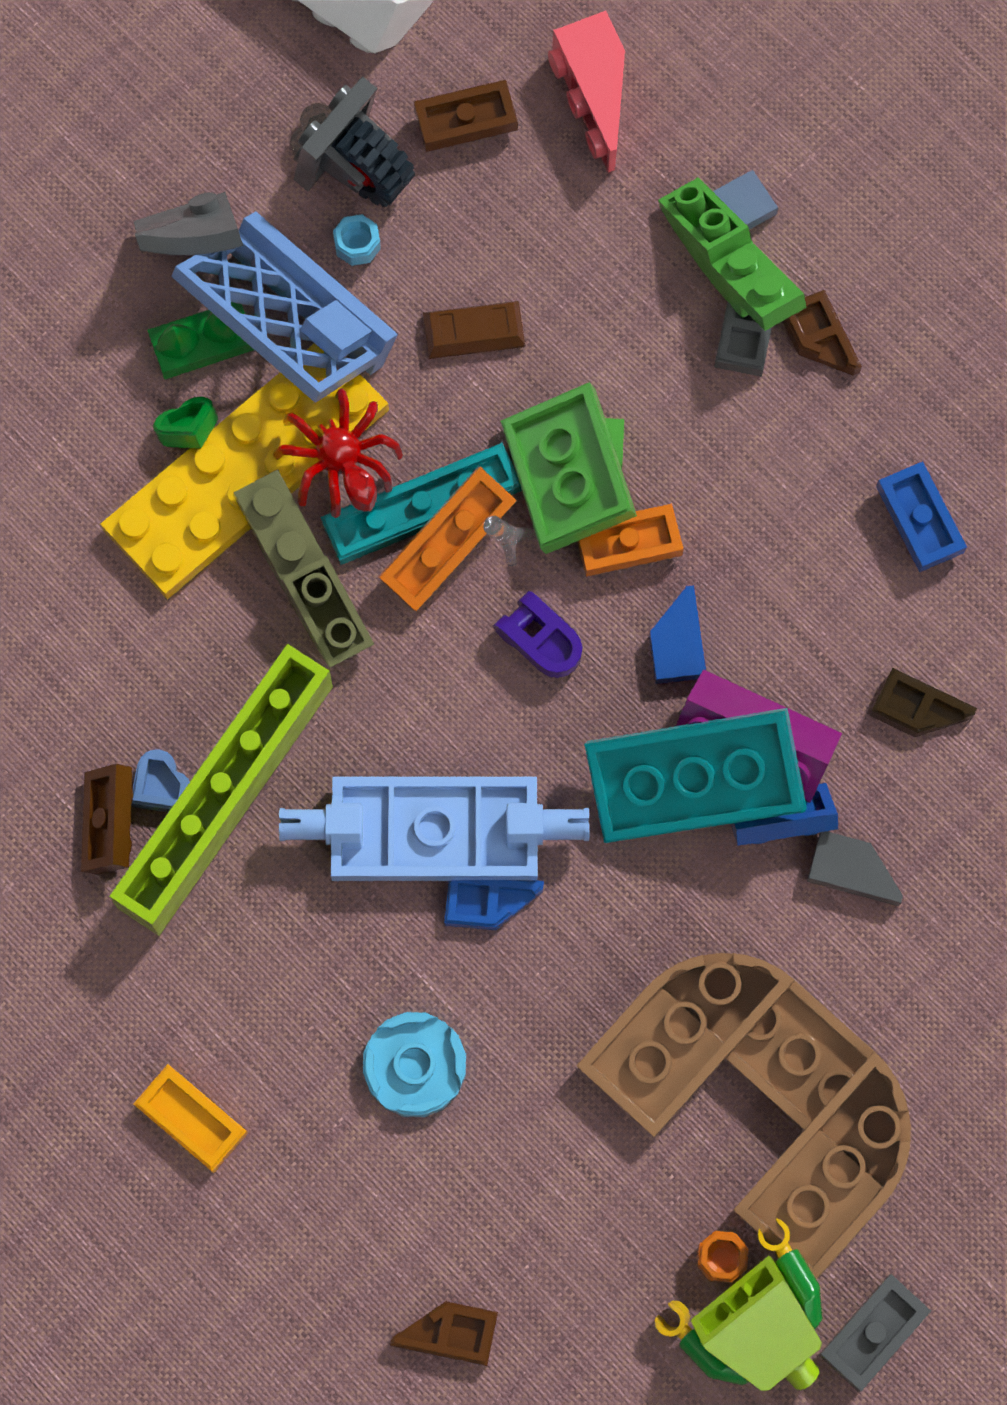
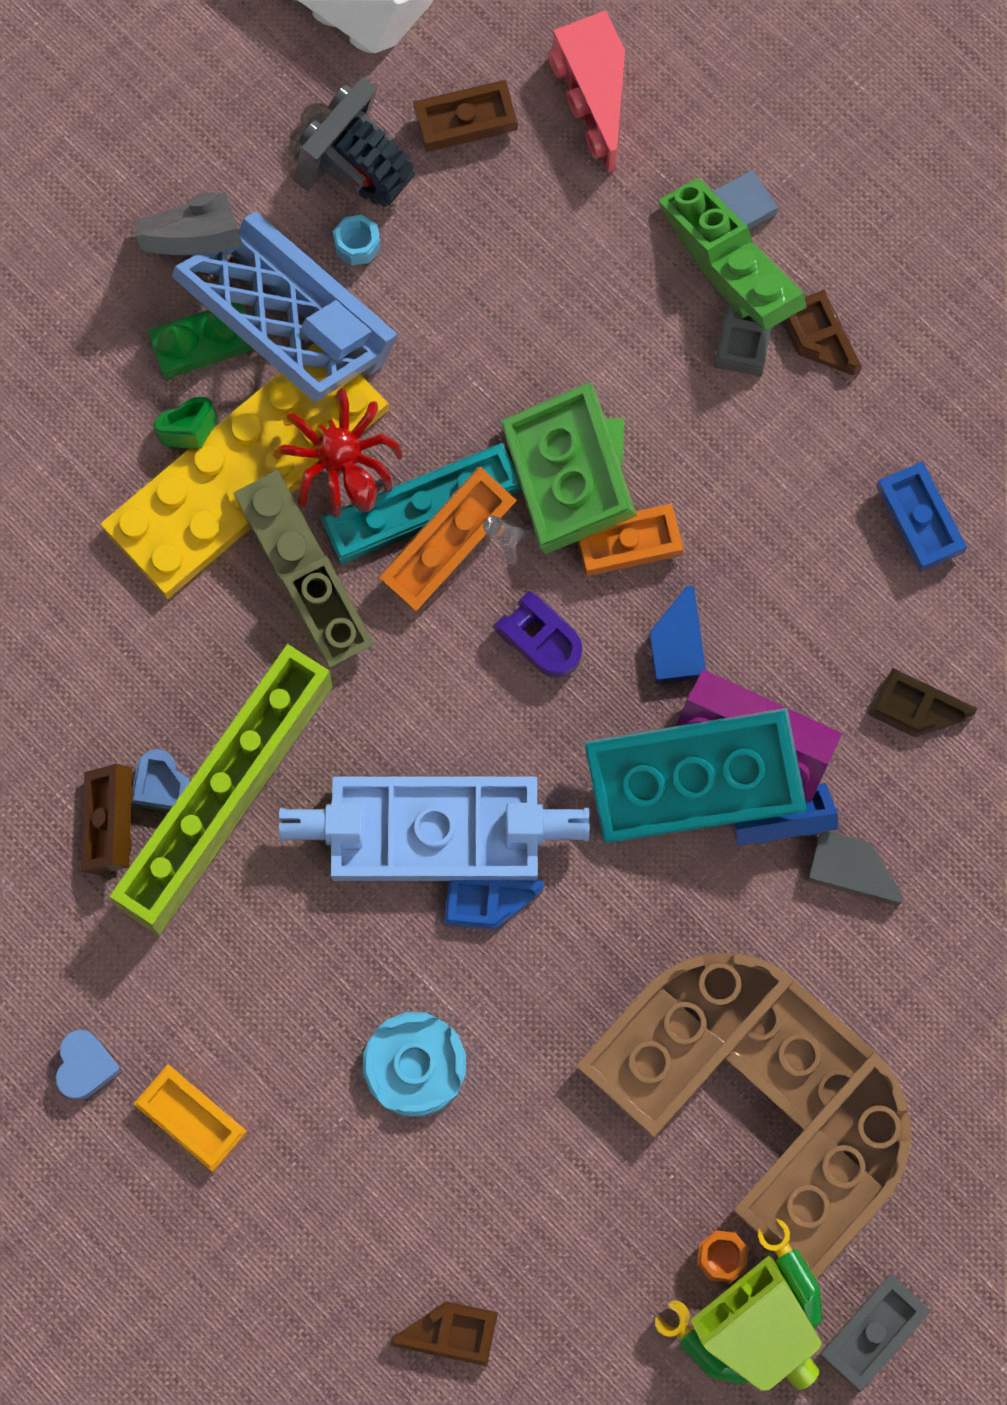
reddish brown tile [423,301,525,359] -> none
none -> medium blue tile [56,1030,122,1101]

